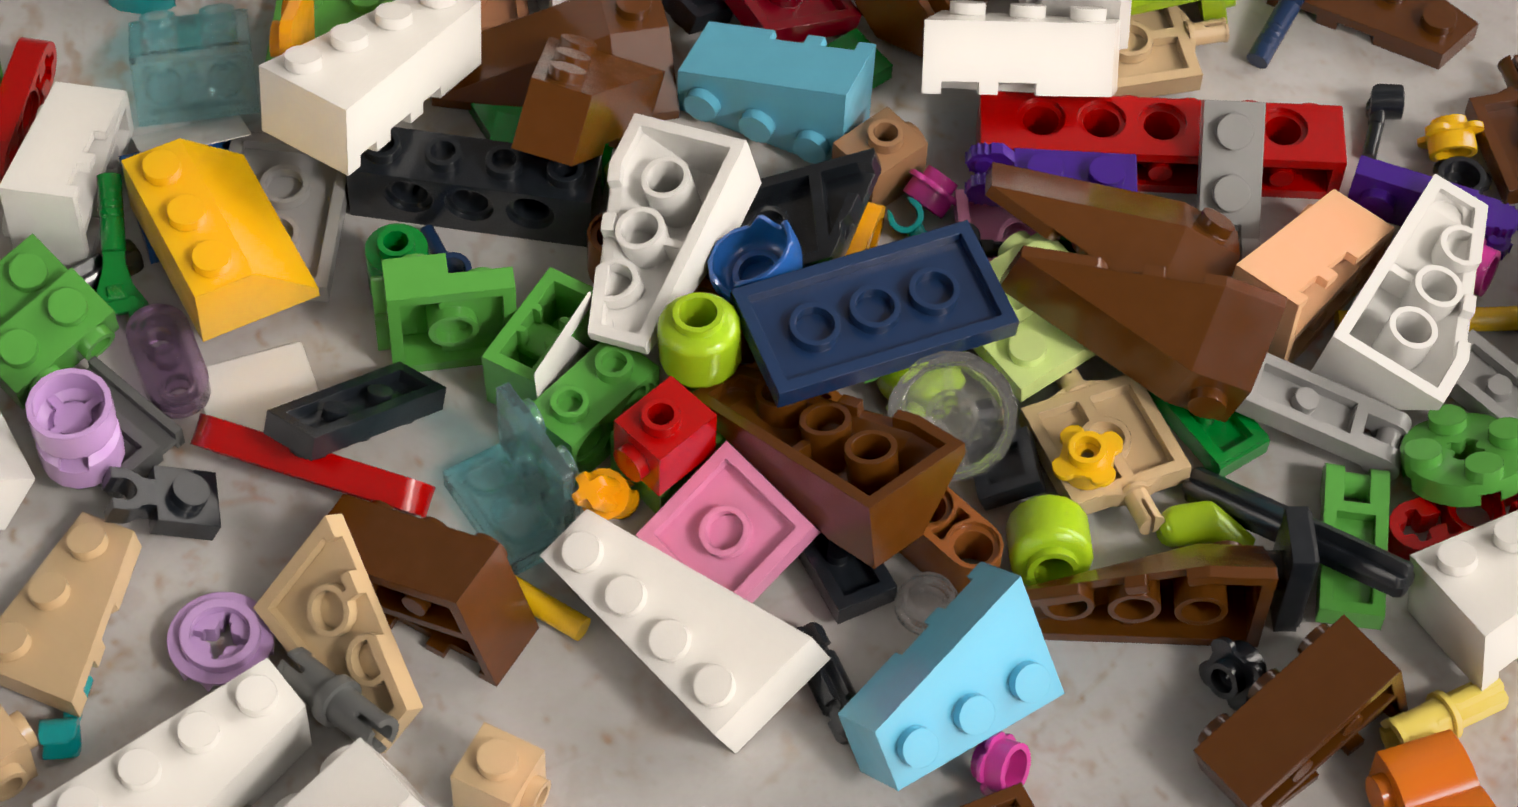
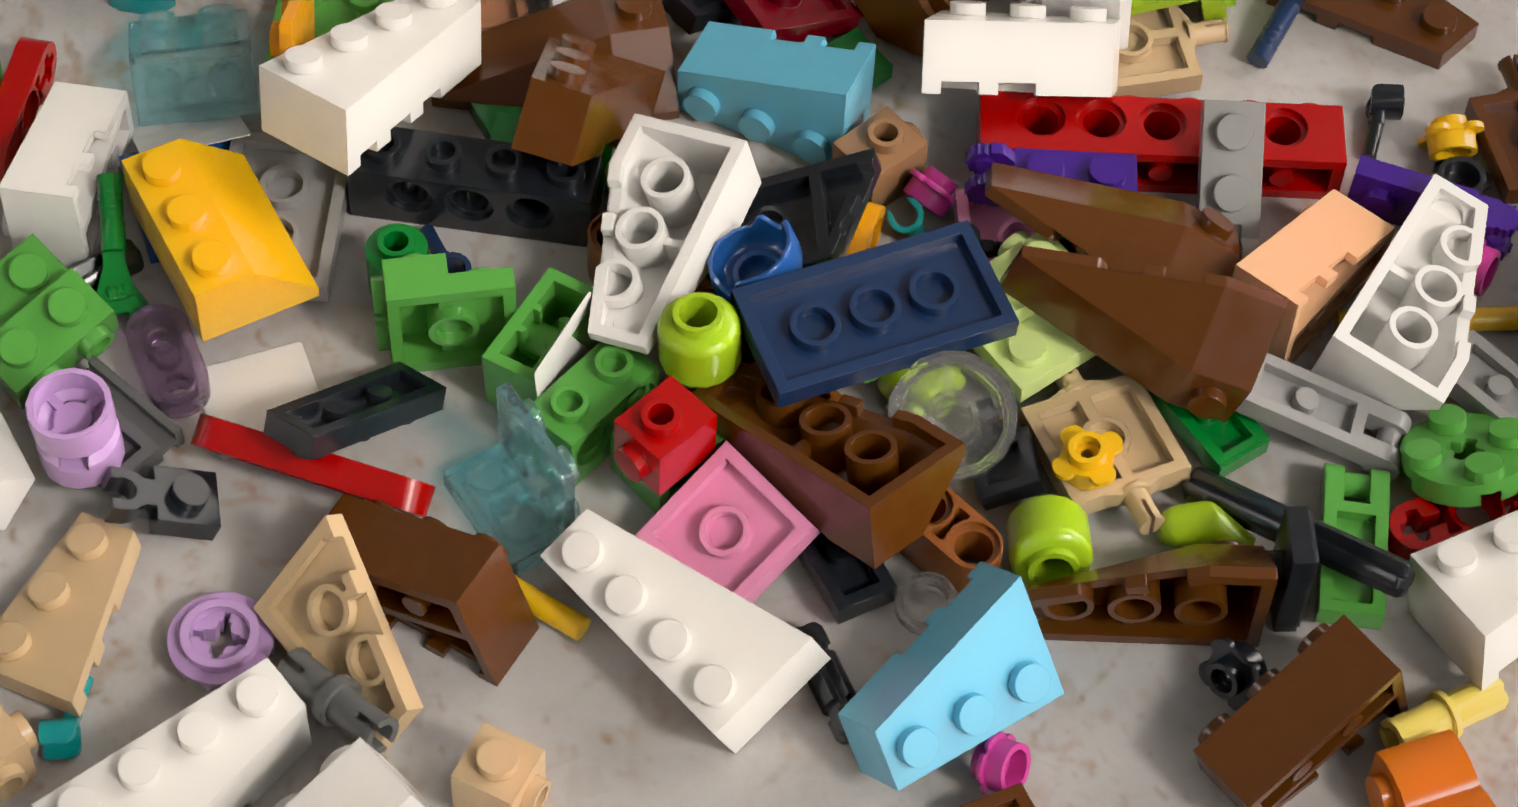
light orange axle [571,468,640,520] -> none

